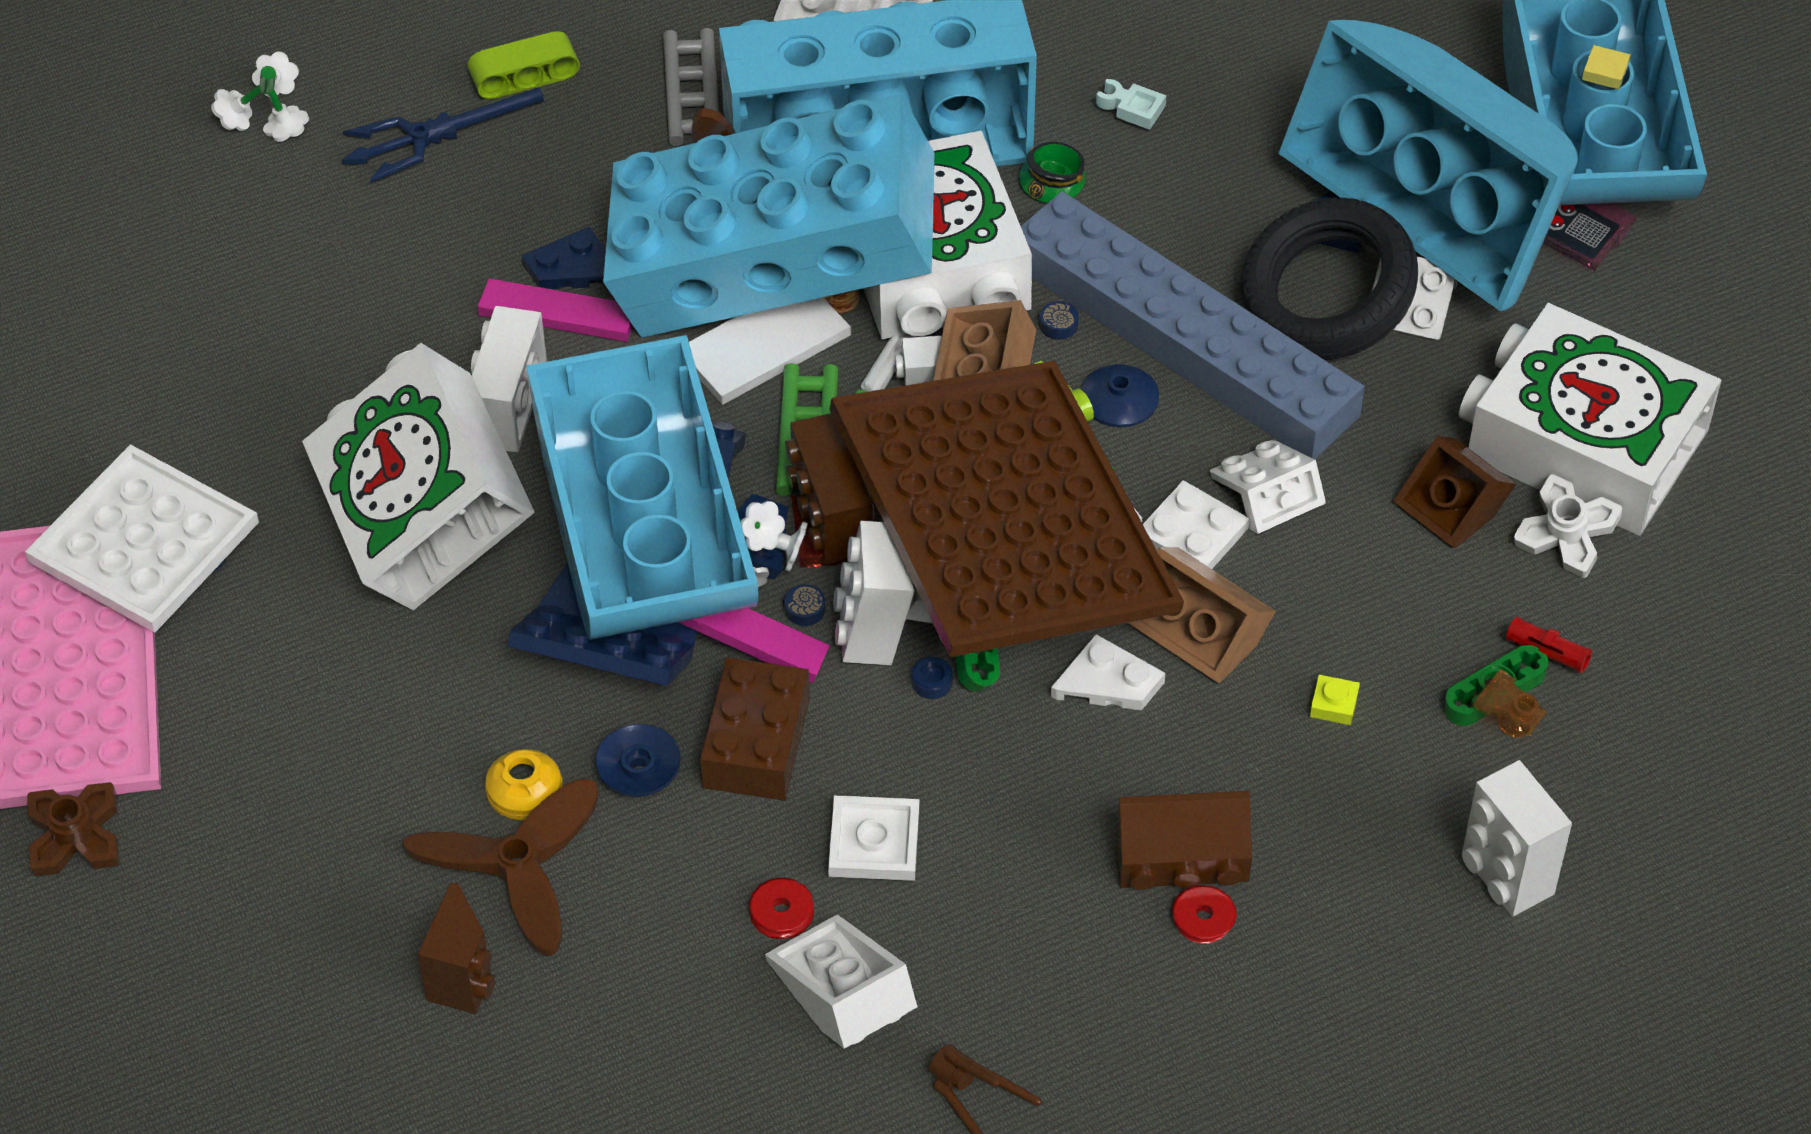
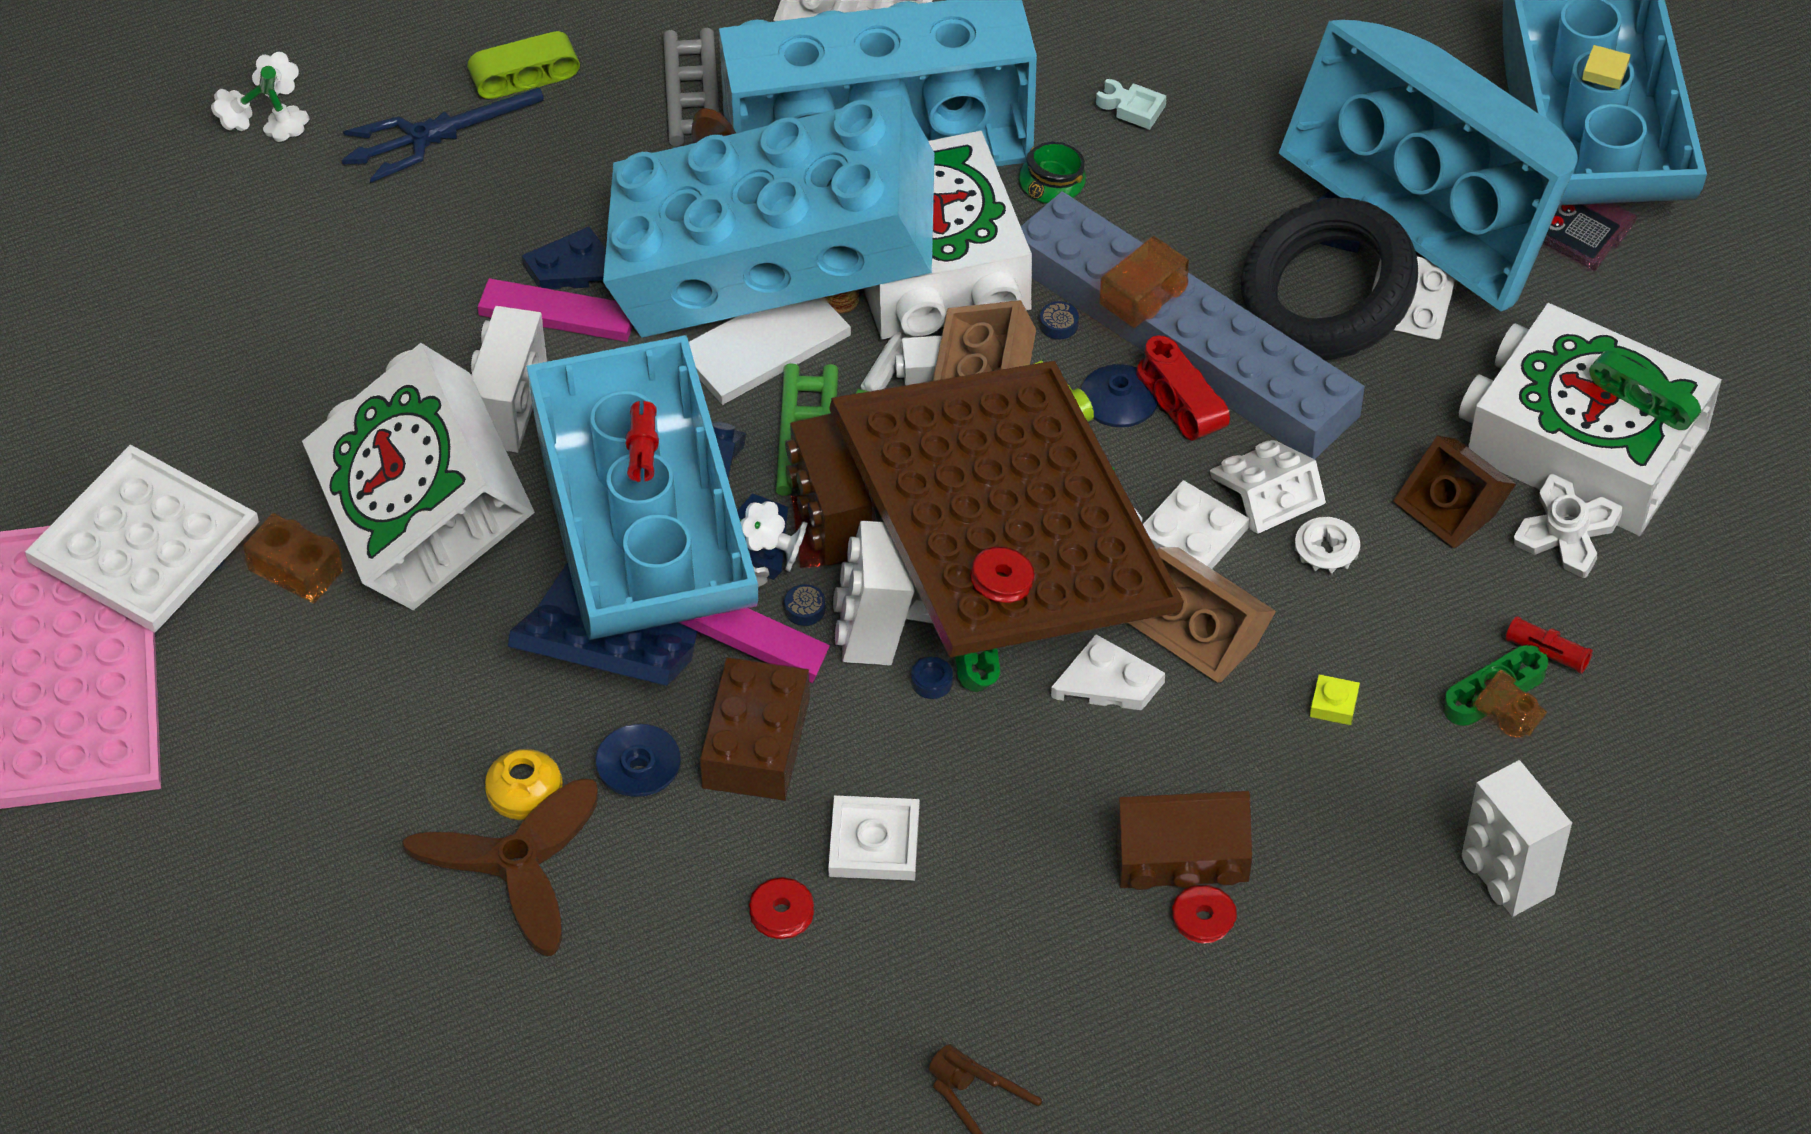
reddish brown plant [27,782,119,876] -> none
reddish brown slope [417,882,495,1014] -> none
white slope [765,914,917,1049] -> none
none -> clear orange brick [243,513,343,604]
none -> red pin [626,401,659,482]
none -> red piece [970,546,1035,603]
none -> clear orange brick [1099,236,1189,328]
none -> red piece [1136,335,1230,441]
none -> white gear [1295,517,1360,574]
none -> green beam [1589,351,1701,430]

